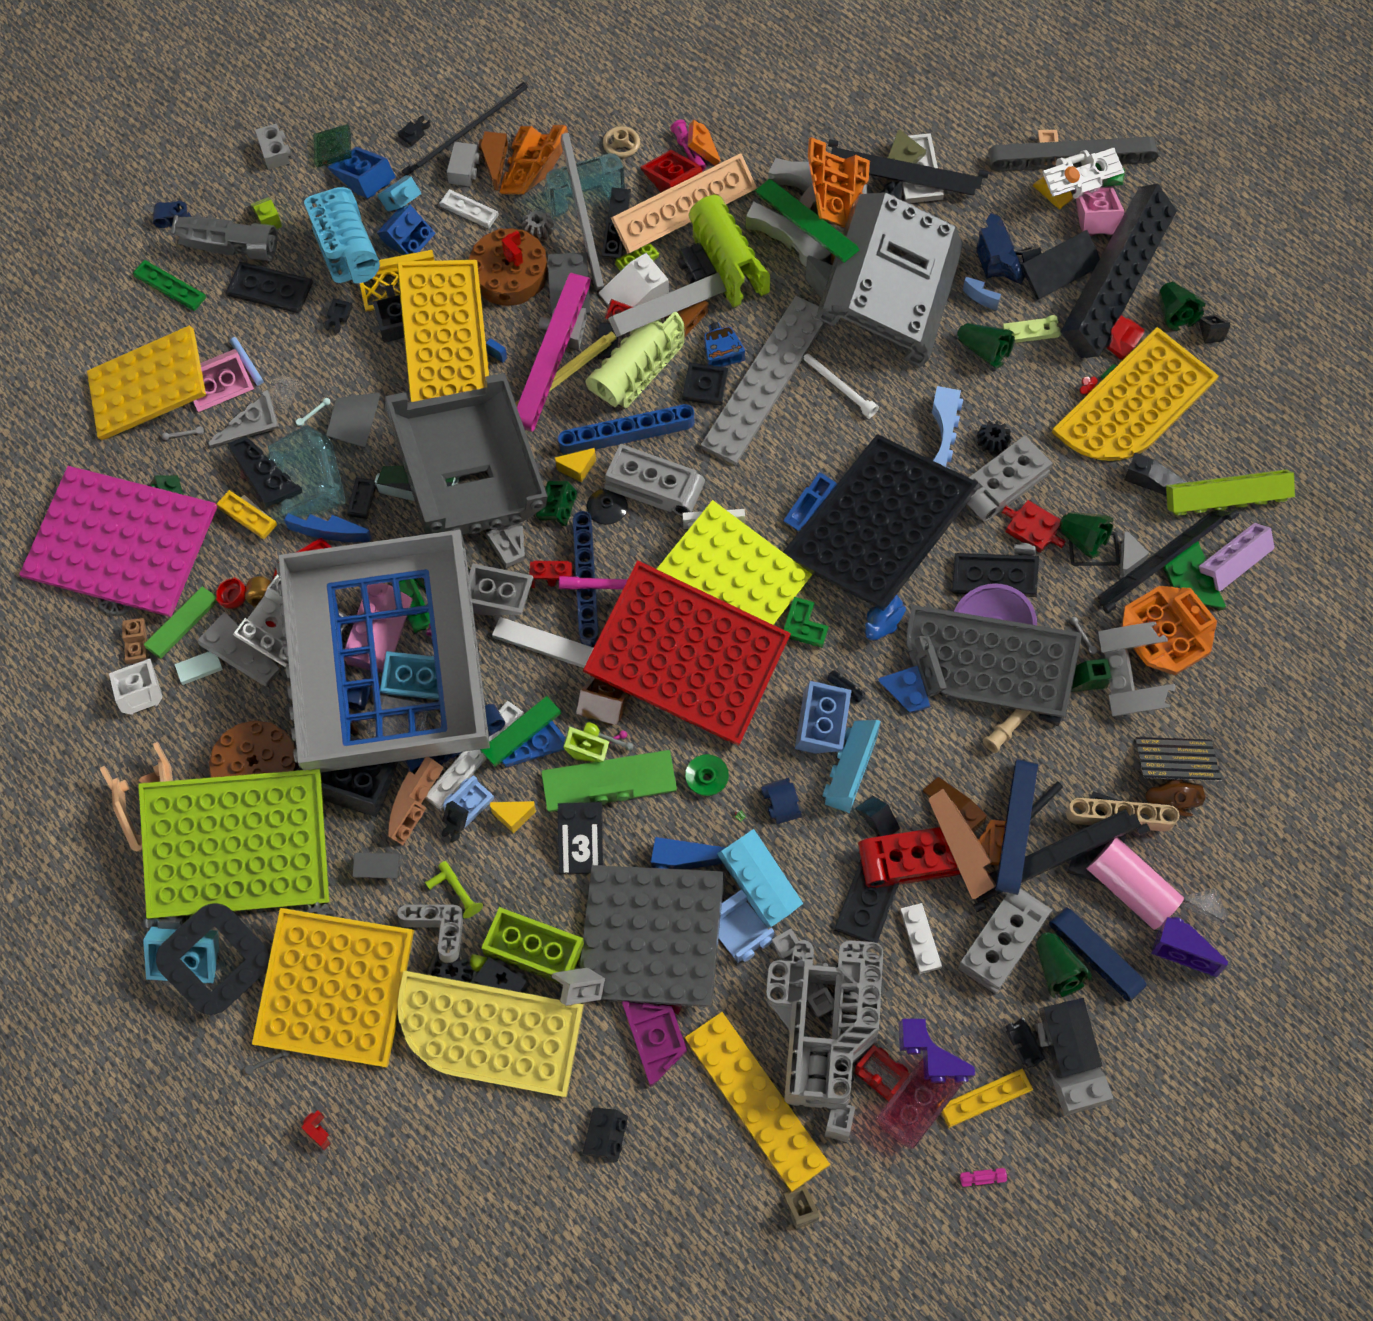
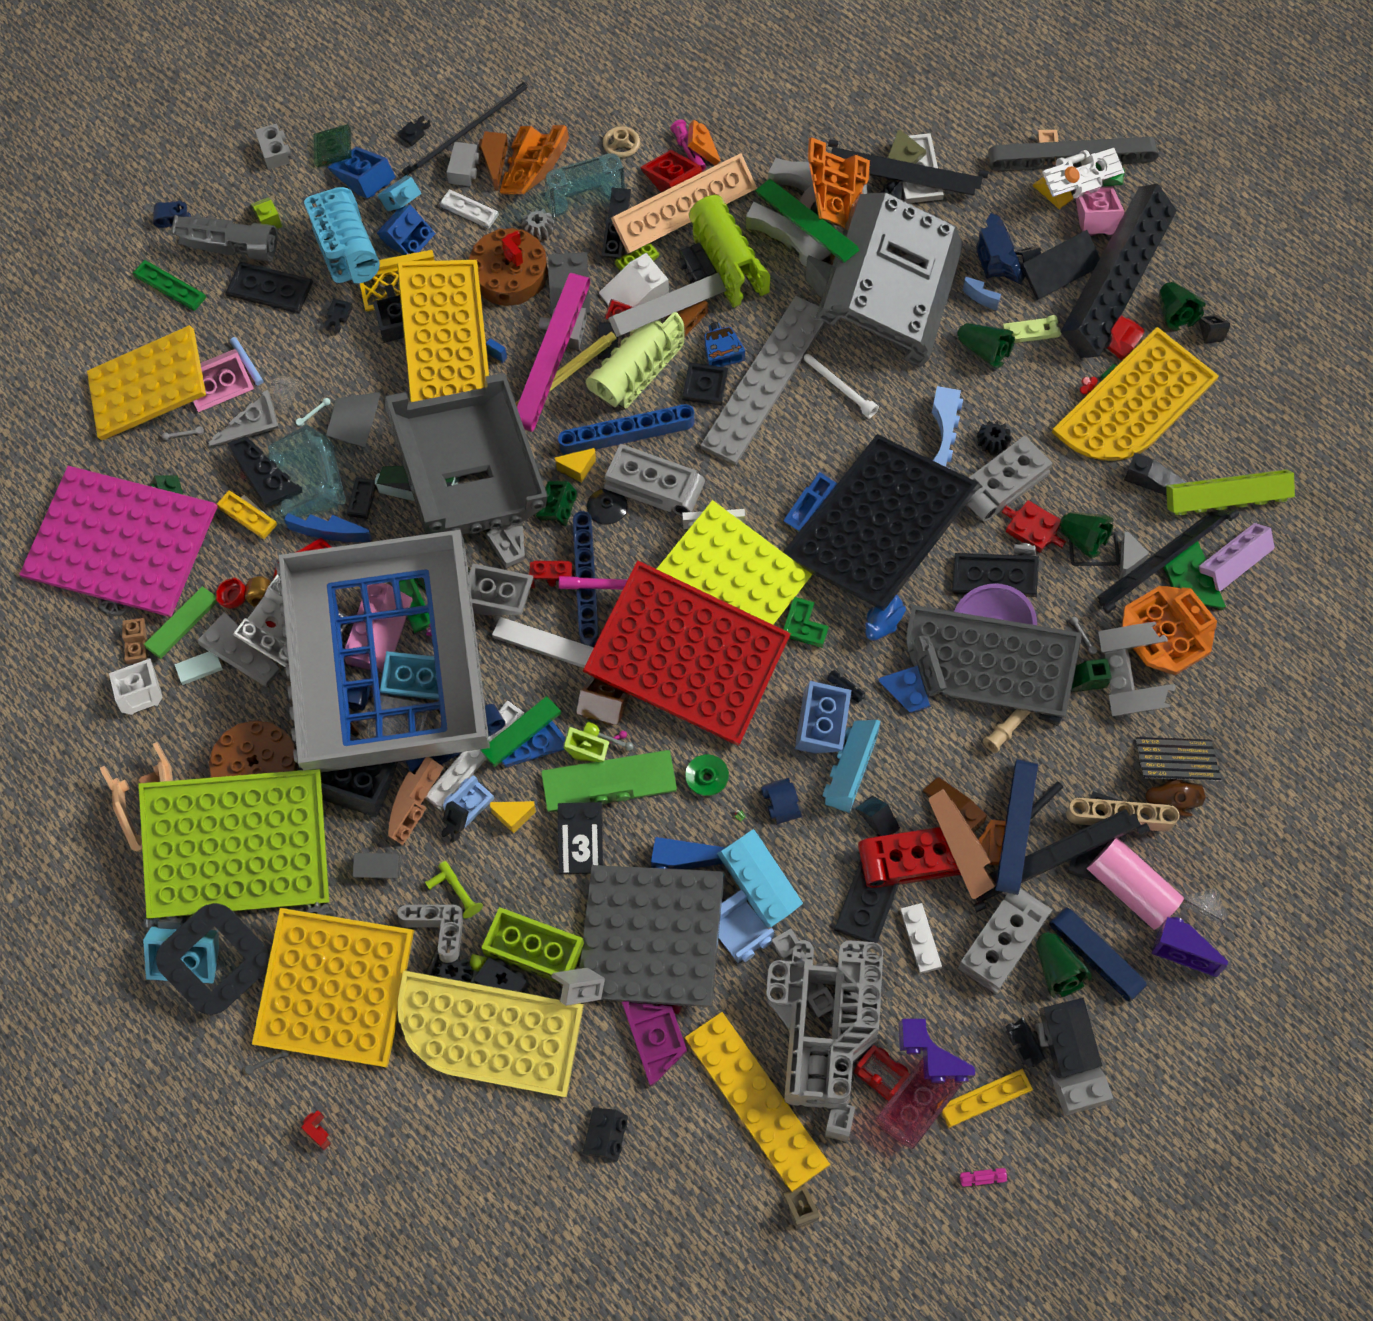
light grey tile [560,133,604,291] -> none

